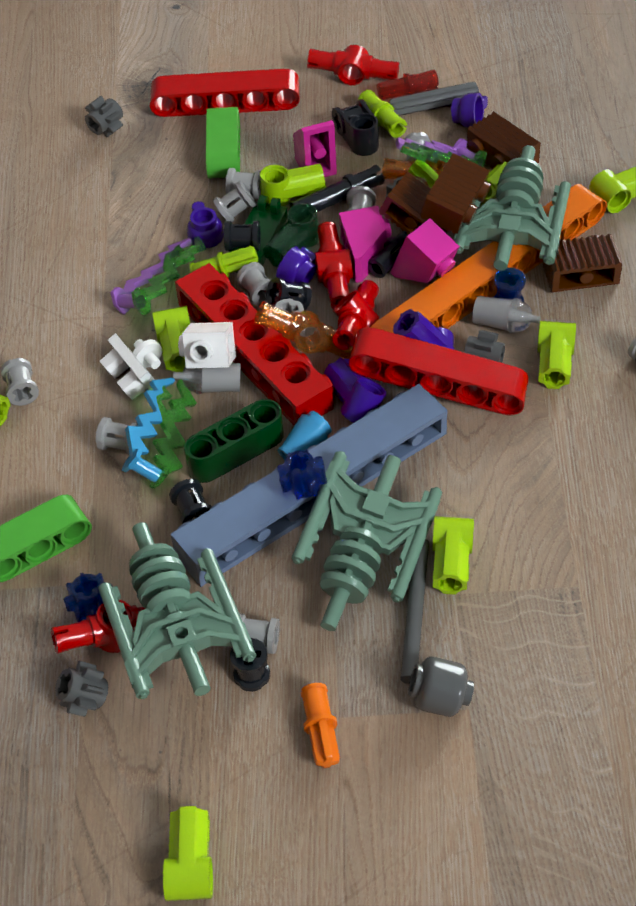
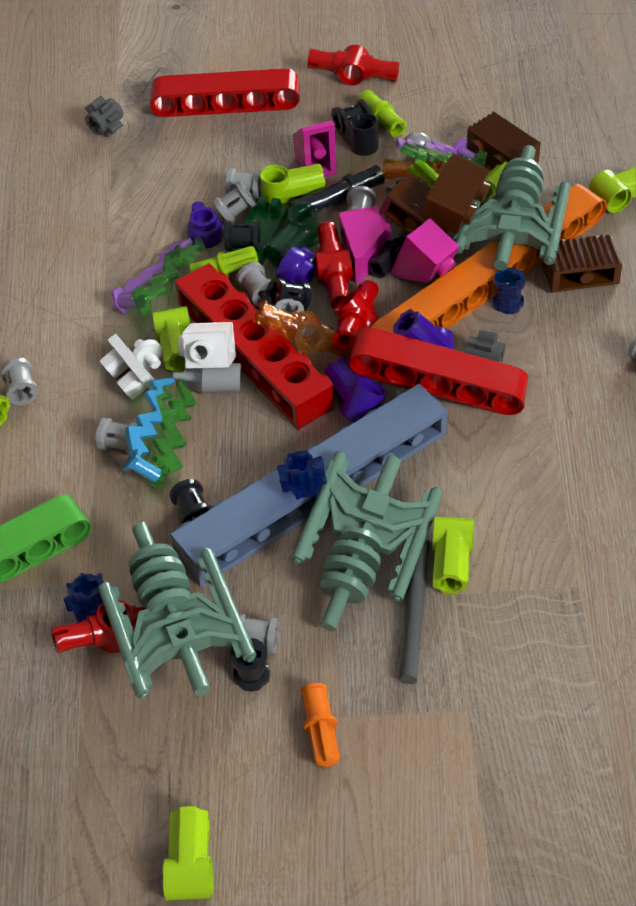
dark grey gear [55,661,108,717] -> none
dark green beam [184,399,284,483] -> none
bright green beam [206,107,240,179] -> none
dark azure cone [277,411,332,463] -> none
clear red axle [377,69,439,100] -> none
dark grey axle [389,82,479,116] -> none
dark grey head [408,656,474,717] -> none
dark purple piece [451,93,488,128] -> none
light grey piece [472,296,541,334] -> none
lime piece [537,321,576,389] -> none

